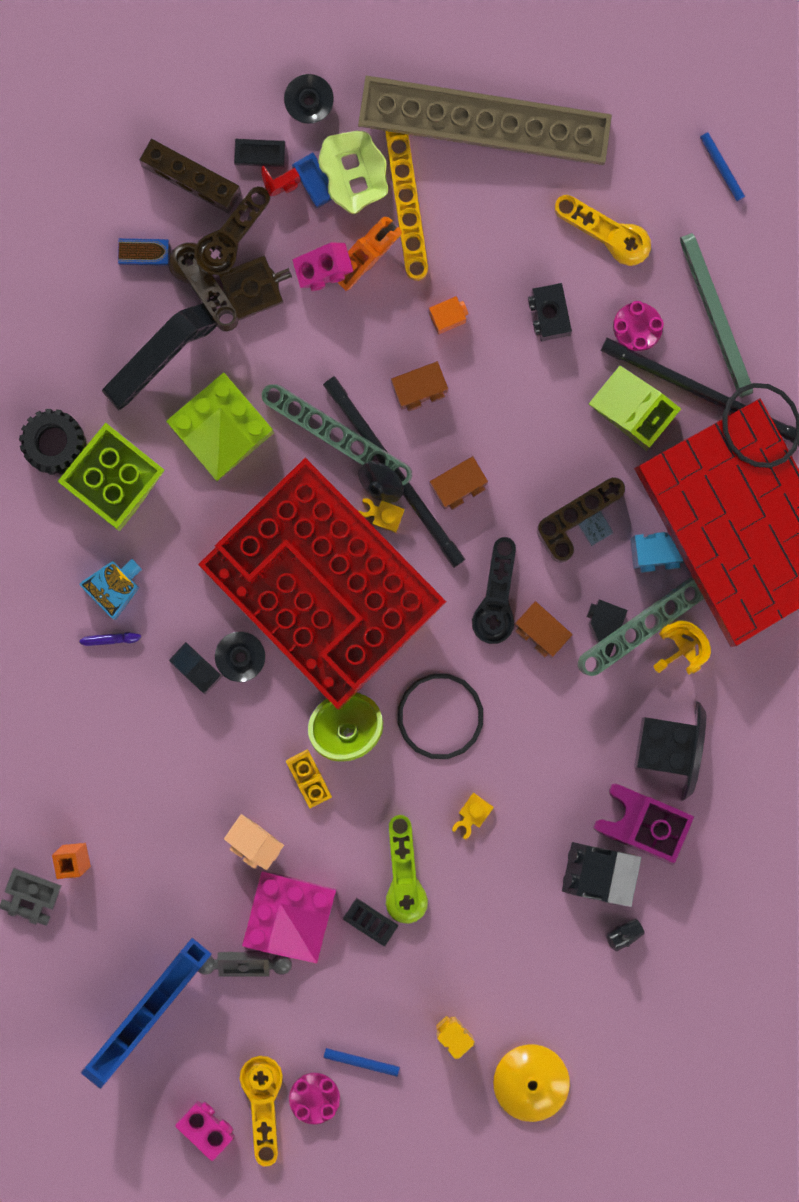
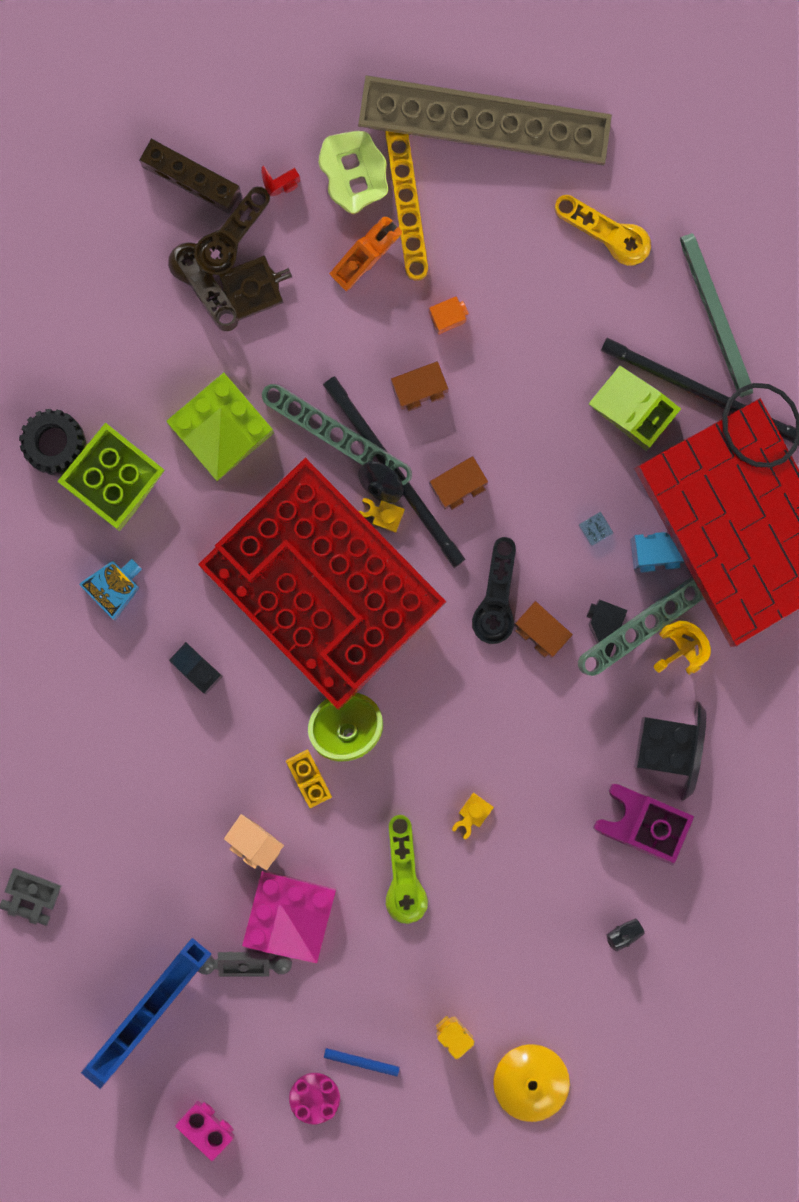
orange brick [52,843,91,879] -> none
dark purple piece [79,632,141,646] -> none
black beam [102,304,217,410] -> none
tile [118,238,169,266] -> none
black dish [215,632,265,682] -> none
black tile [234,139,285,167] -> none
yellow beam [239,1056,283,1167] -> none
black dish [284,74,334,124] -> none
blue tile [292,152,332,208] -> none
dark pink brick [292,242,353,291] -> none
black slope [343,897,399,947] -> none
black piece [398,674,483,759] -> none
black brick [528,283,572,342] -> none
dark brown beam [537,477,625,563] -> none
black piece [562,842,642,907] -> none
dark pink dish [613,301,664,351] -> none
blue bar [700,132,745,202] -> none

